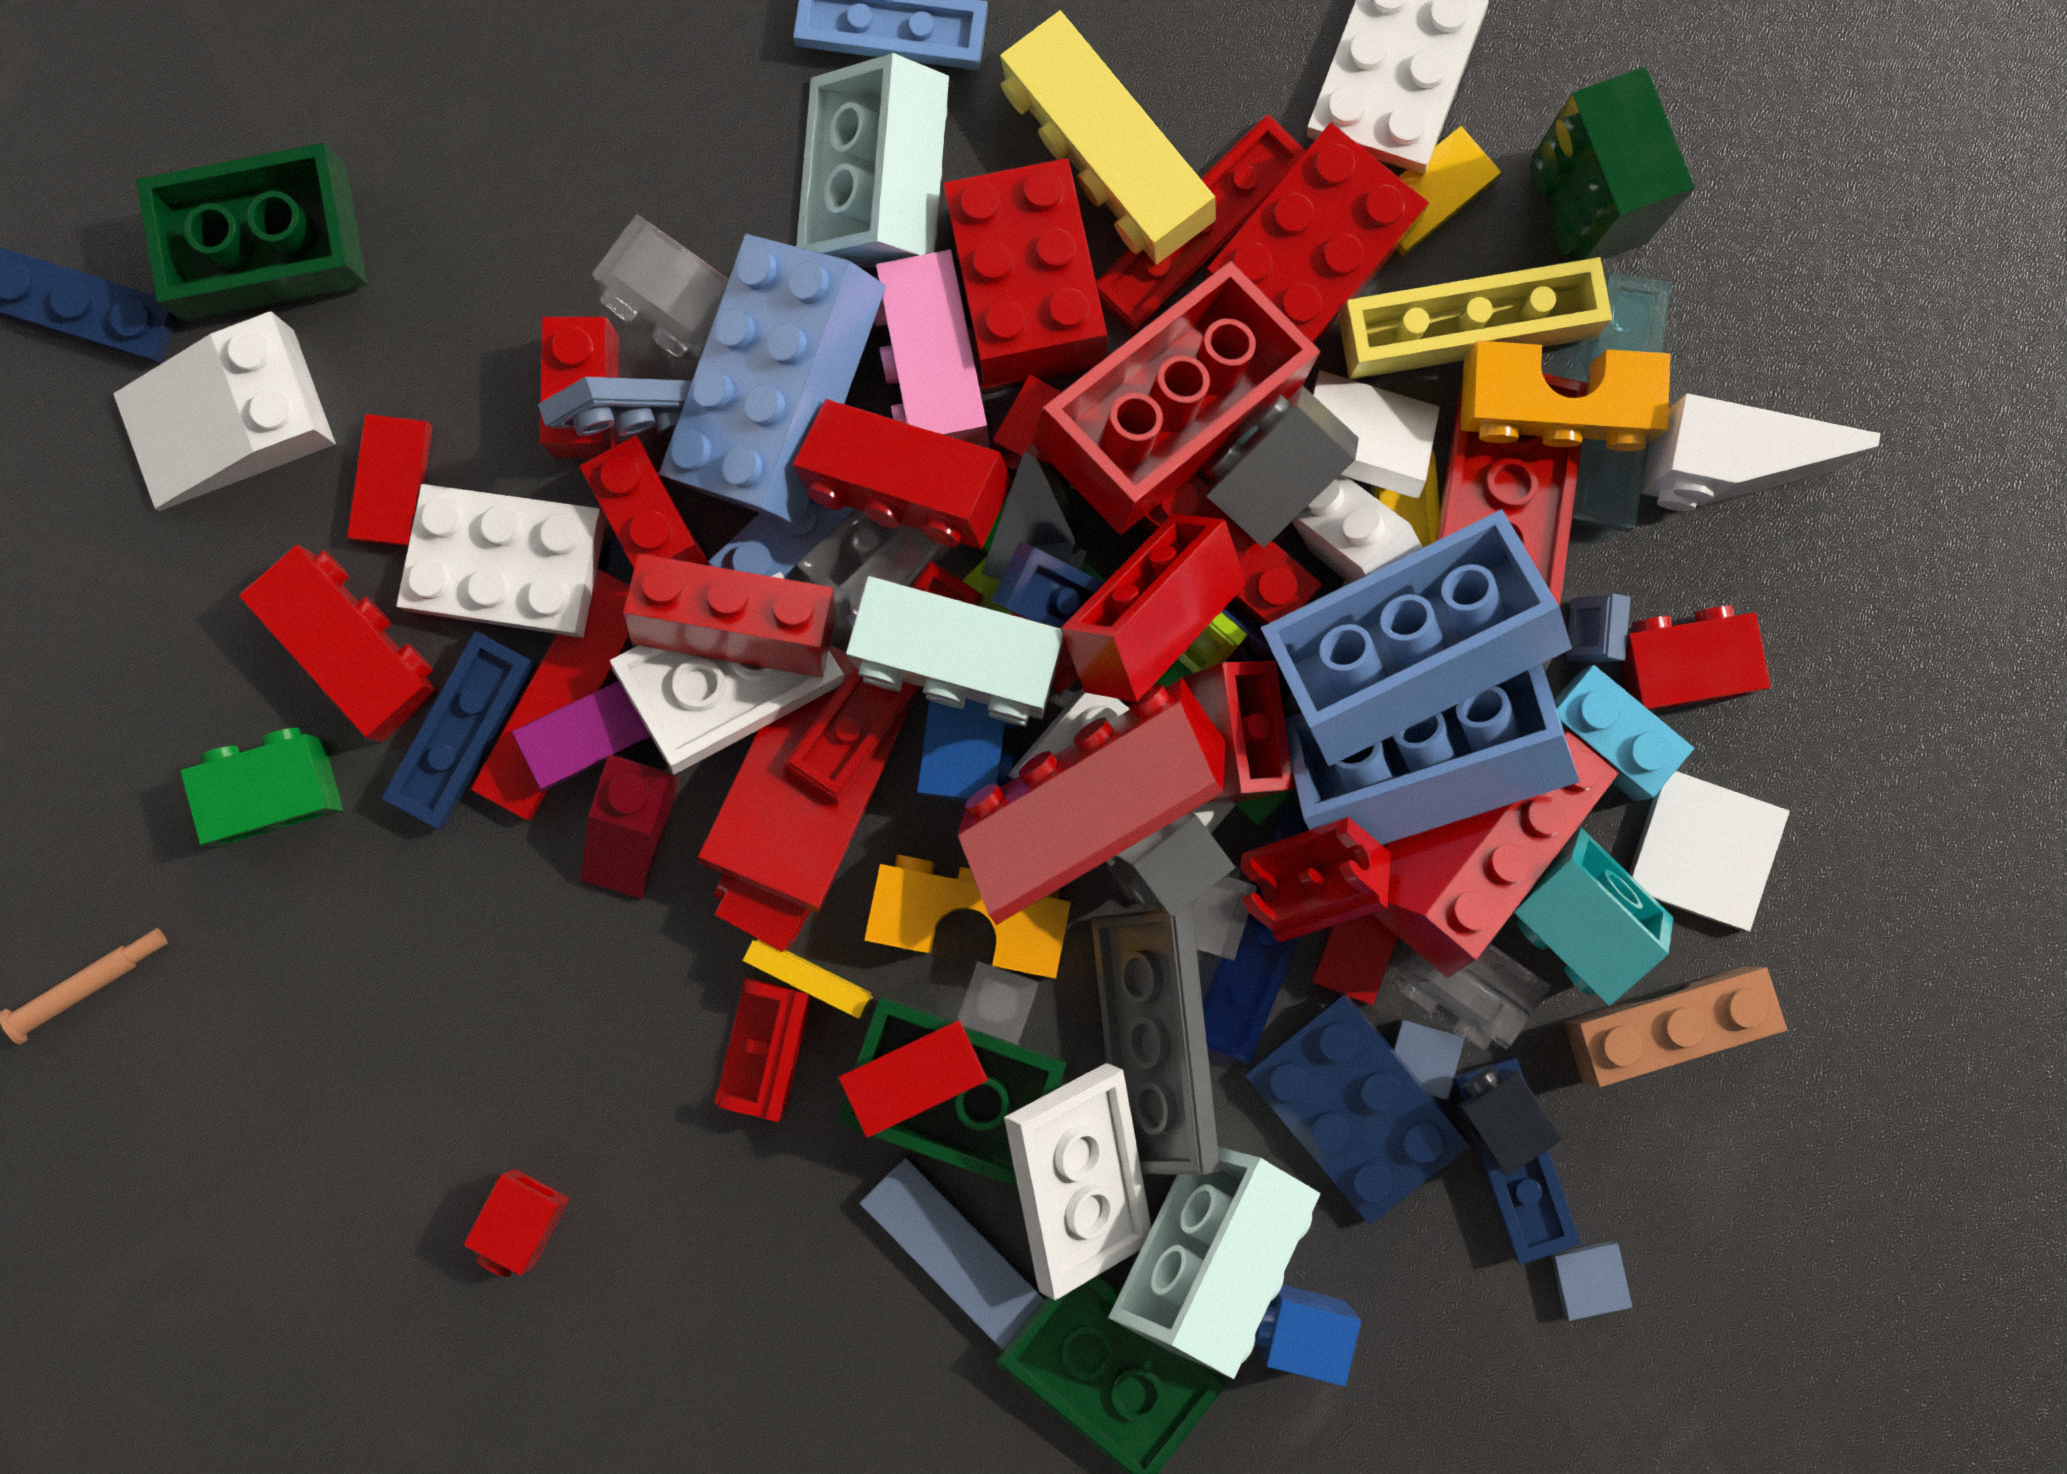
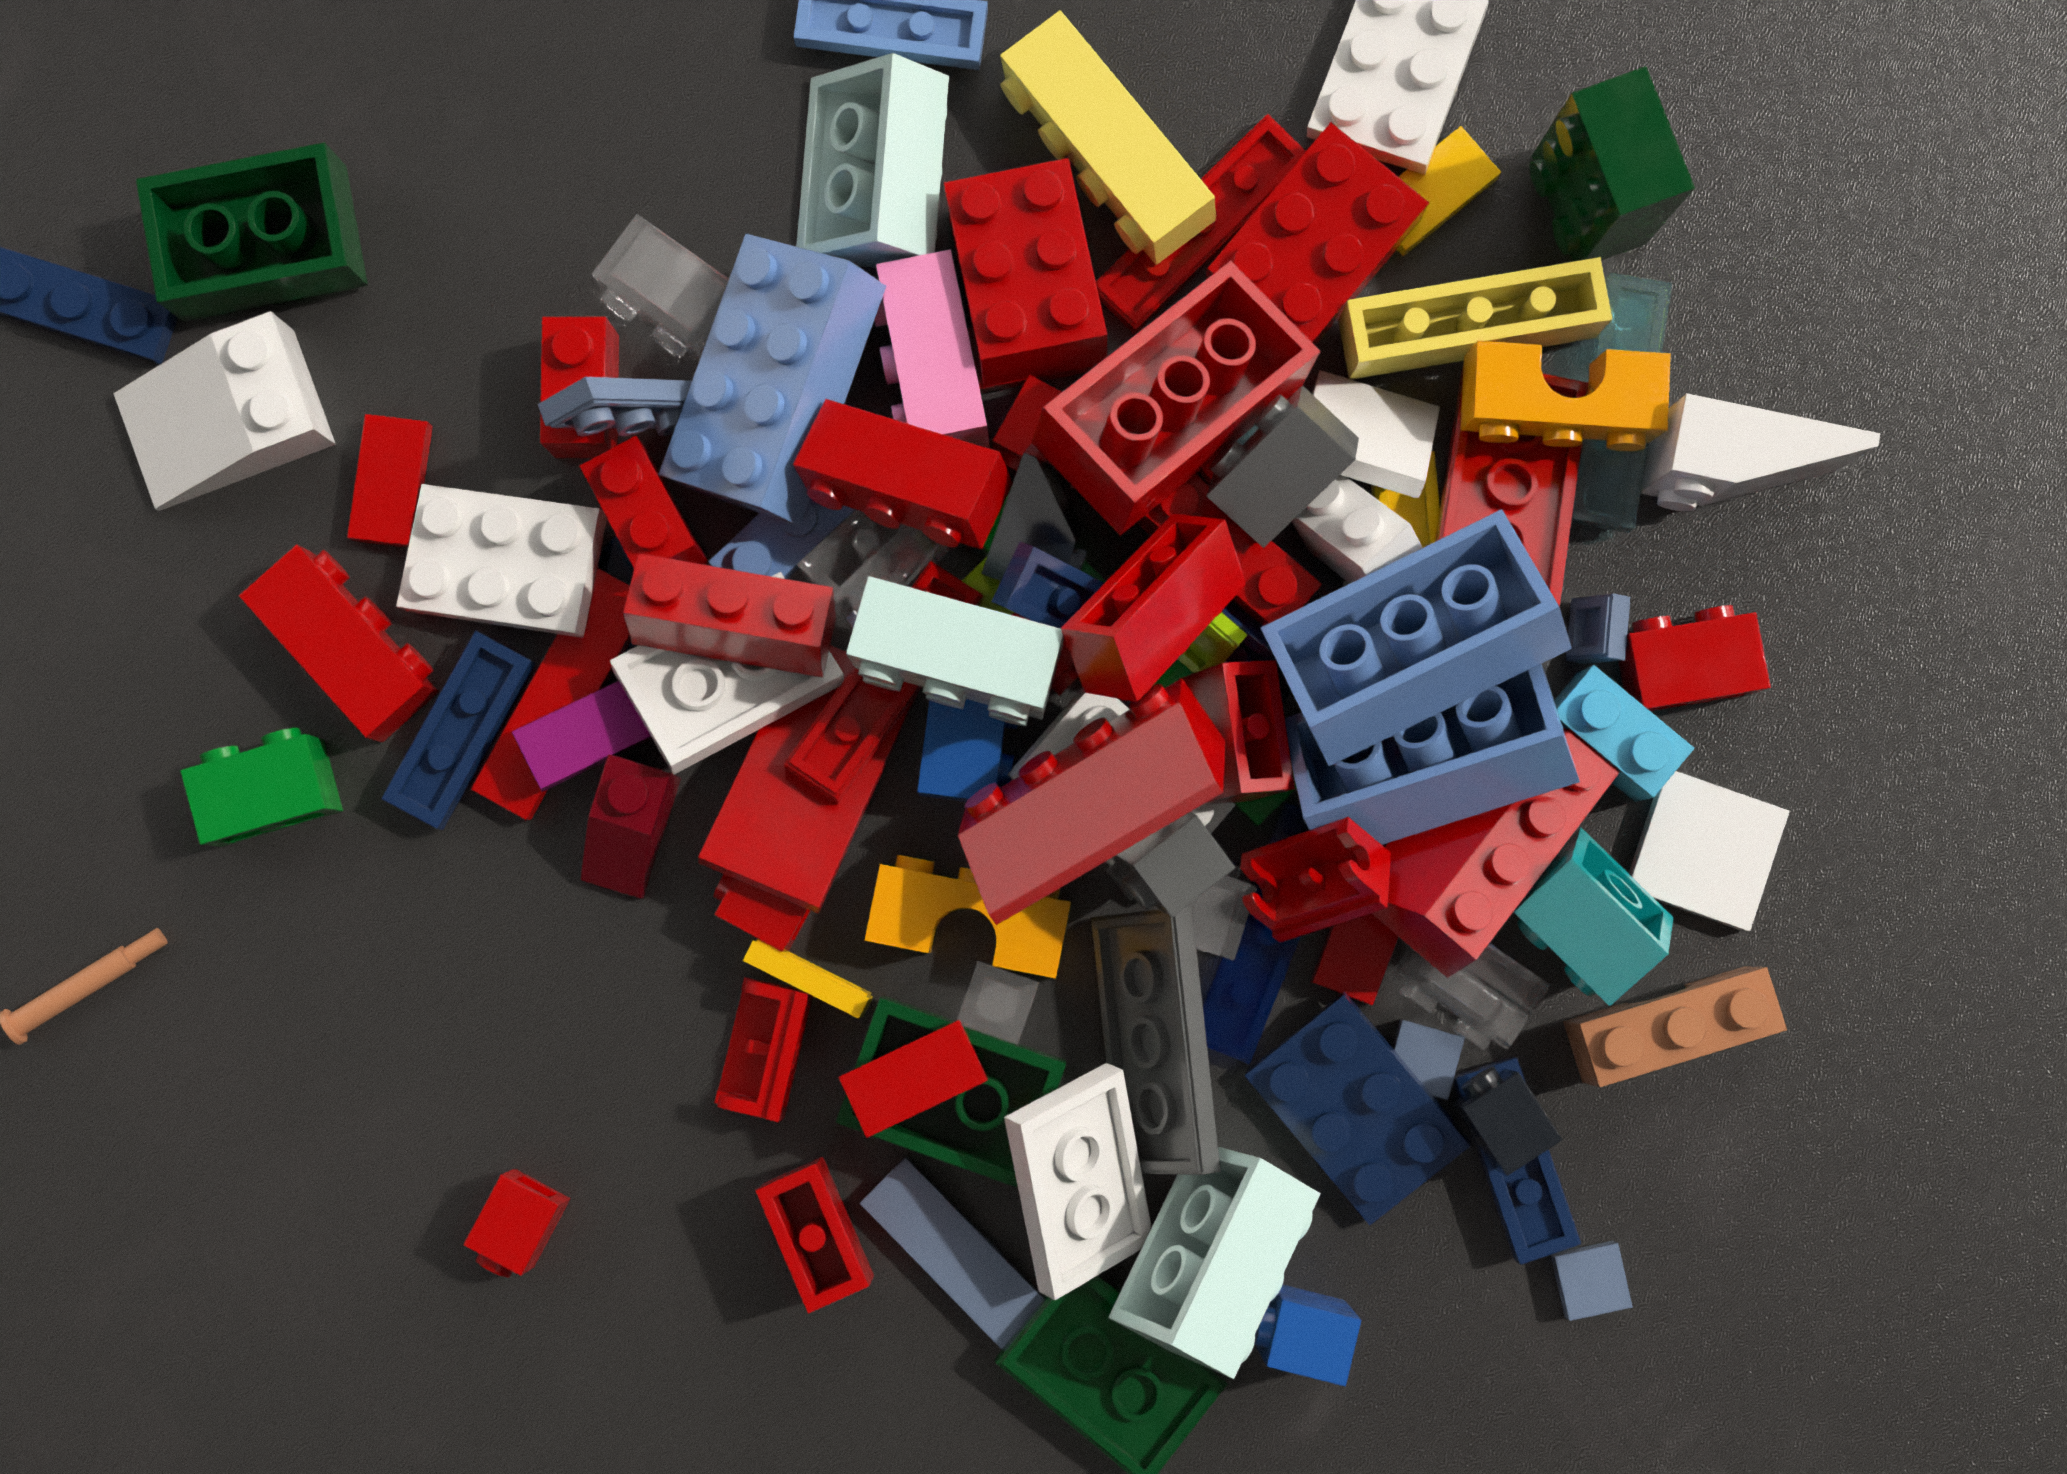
none -> red brick [755,1157,874,1314]

